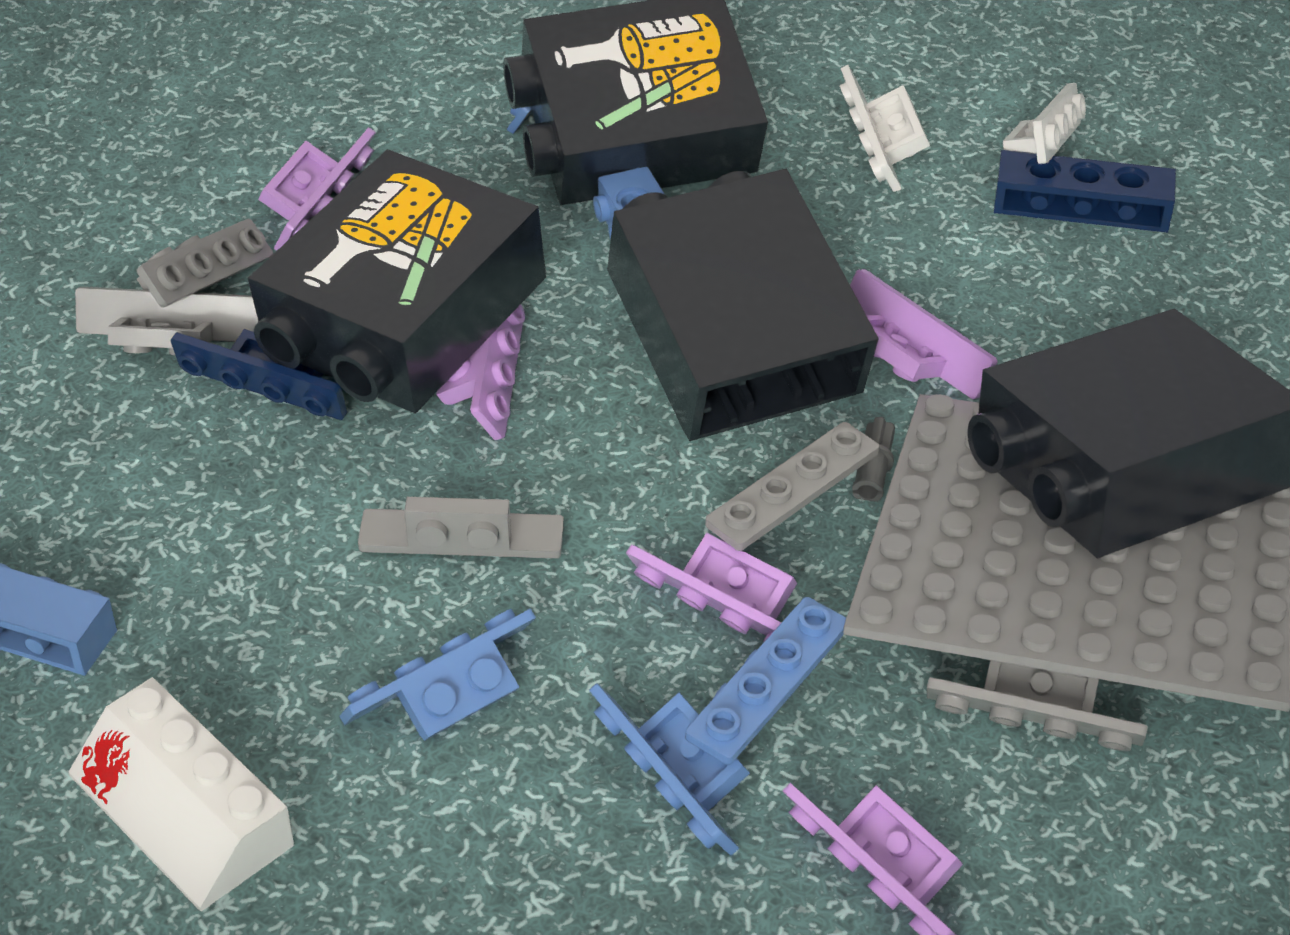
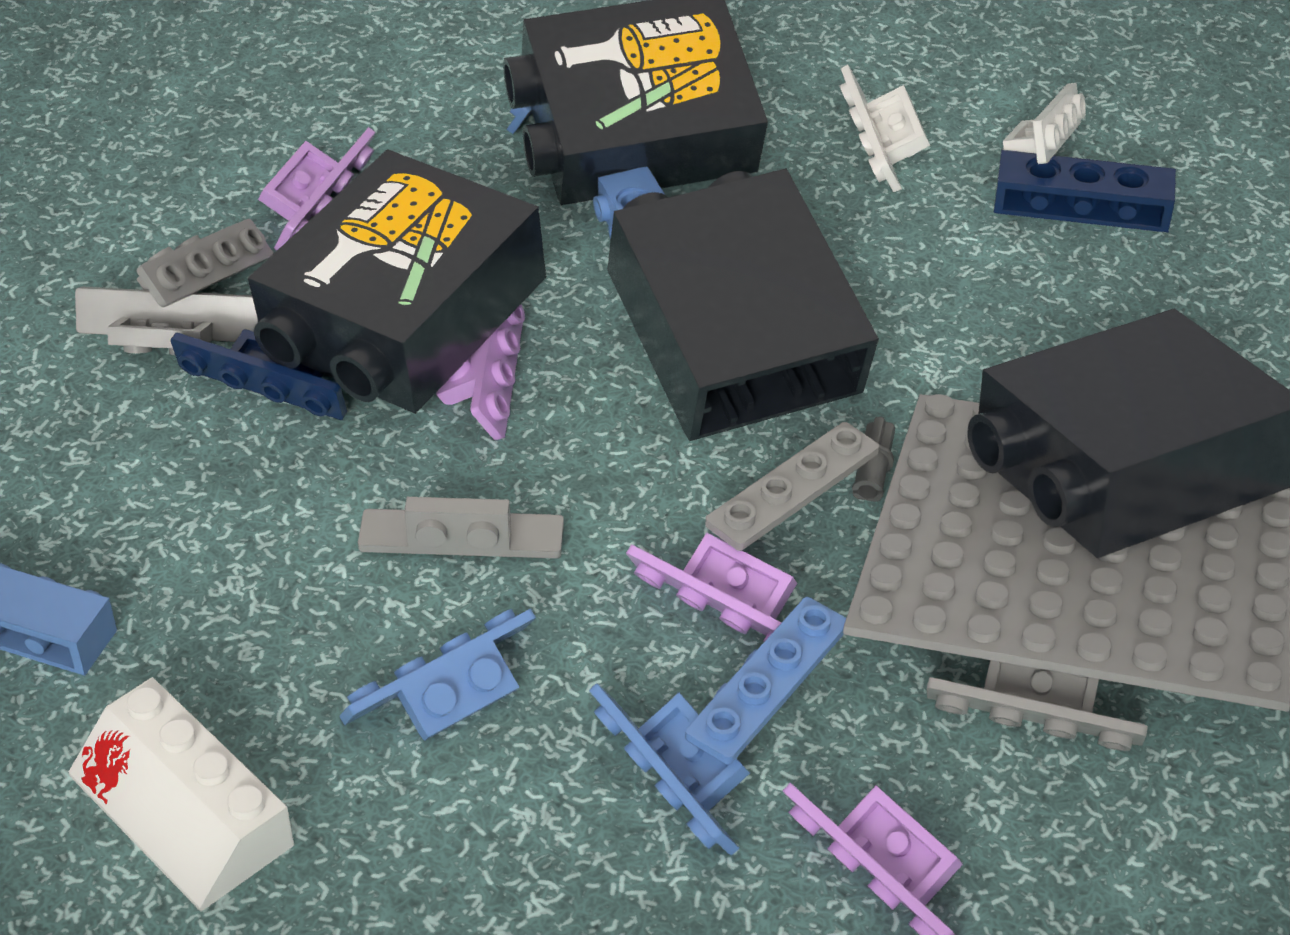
lavender bracket [850,269,997,399] -> none

